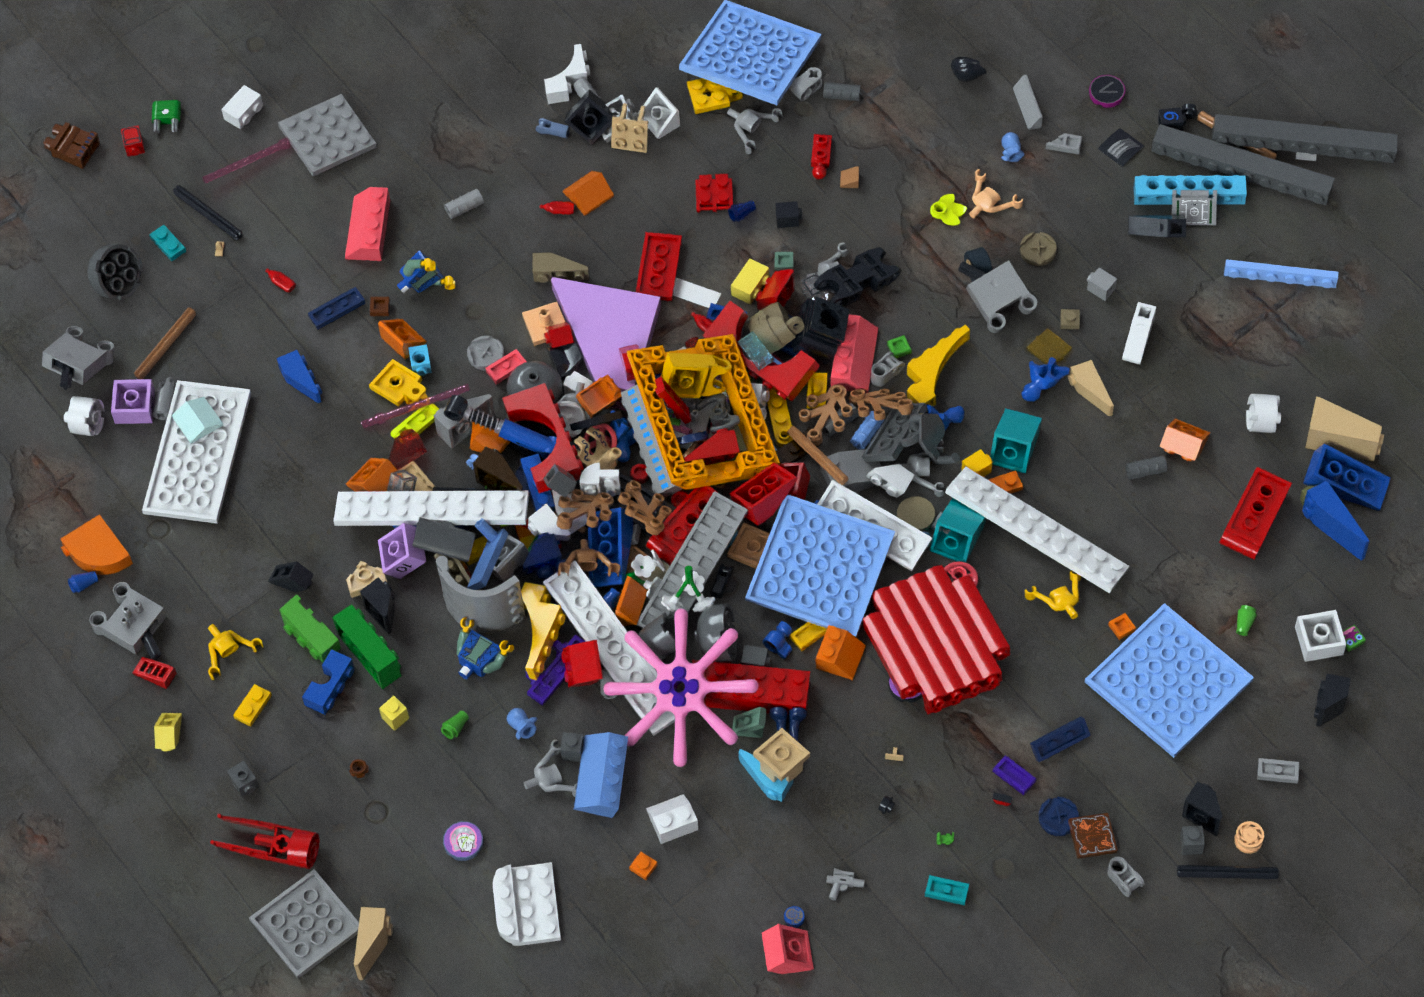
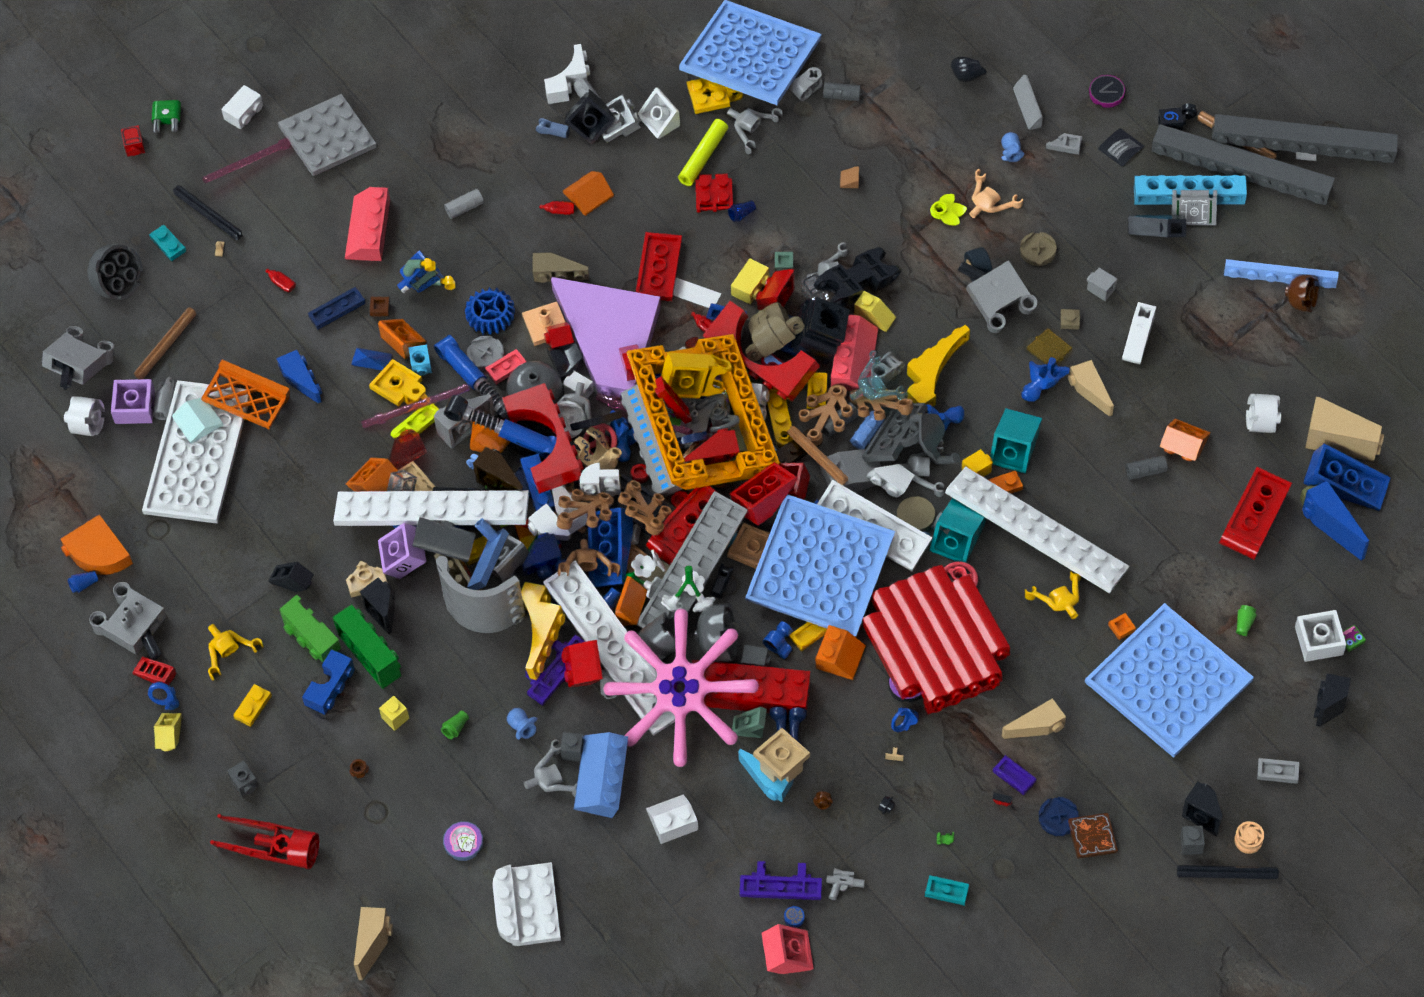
reddish brown hips [43,122,100,169] -> none
light grey plate [249,869,359,979] -> none
torso [457,617,514,679] -> none
dark grey brick [543,464,577,498] -> none
orange piece [576,374,622,418] -> none
tan plate [611,103,648,153] -> none
orange plate [629,852,658,880] -> none
clear light blue plate [737,331,774,370] -> none
black brick [775,201,802,228] -> none
red plate [811,134,832,180] -> none
bright green tile [887,335,912,359] -> none
dark blue plate [1030,717,1091,762] -> none
light grey piece [1107,857,1145,897] -> none
none -> blue piece [148,682,179,711]
none -> orange fence [201,360,290,429]
none -> blue slope [352,348,393,370]
none -> blue piece [434,335,515,423]
none -> blue gear [465,287,515,336]
none -> neon yellow piece [678,119,728,186]
none -> dark purple hinge [739,861,822,900]
none -> reddish brown plate [813,791,833,810]
none -> clear light blue piece [849,350,908,401]
none -> light yellow slope [854,291,896,332]
none -> blue piece [891,707,919,732]
none -> tan slope [1002,698,1066,739]
none -> reddish brown cylinder [1285,275,1319,312]

